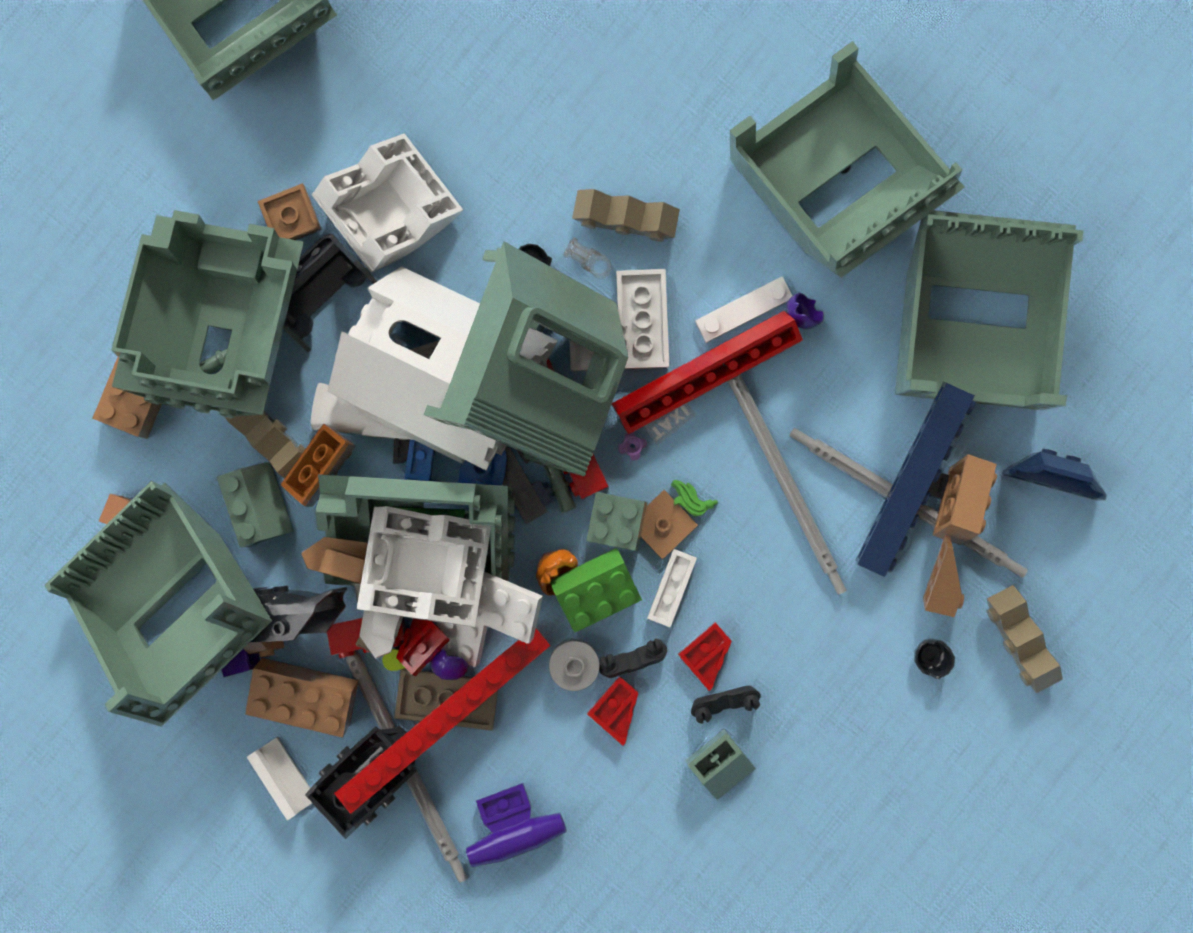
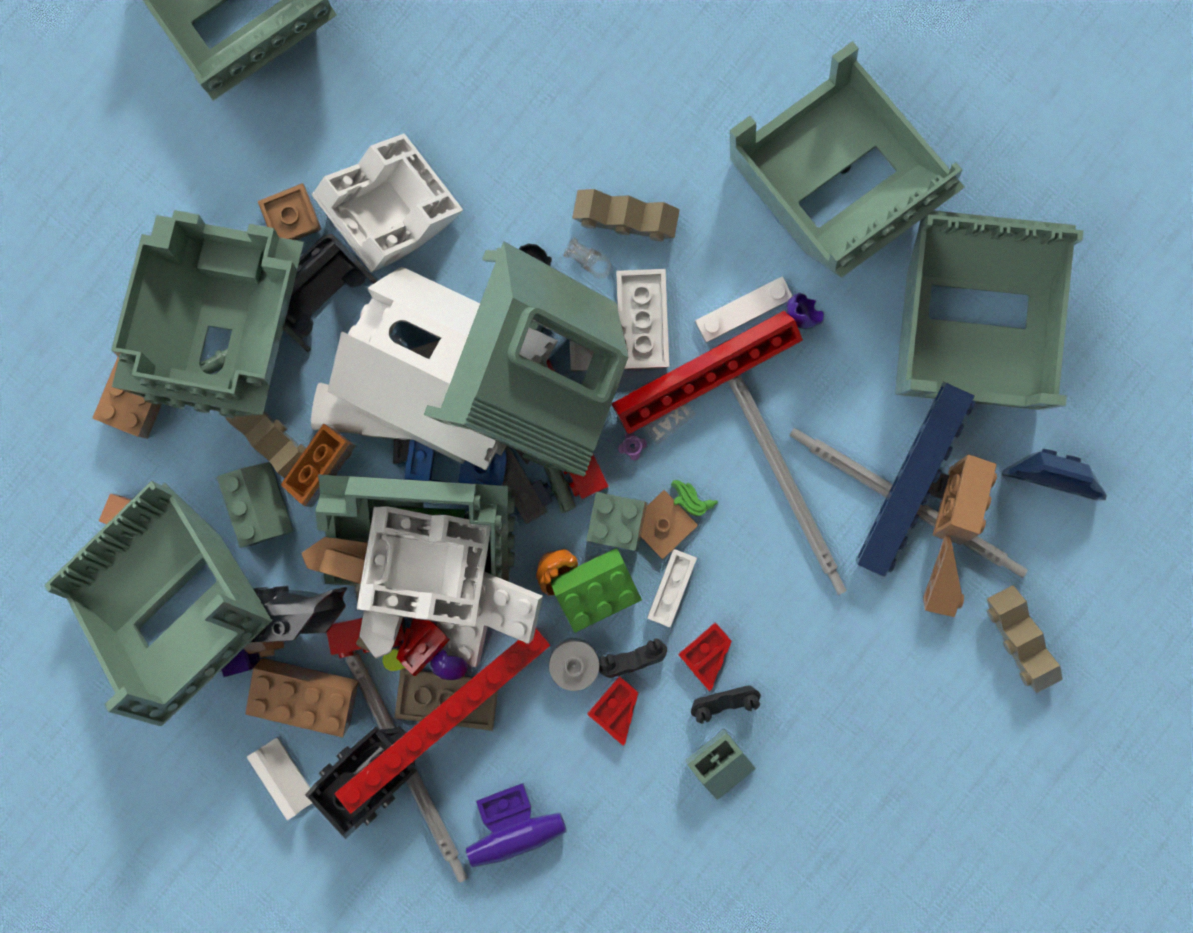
black hair [914,639,955,679] -> none

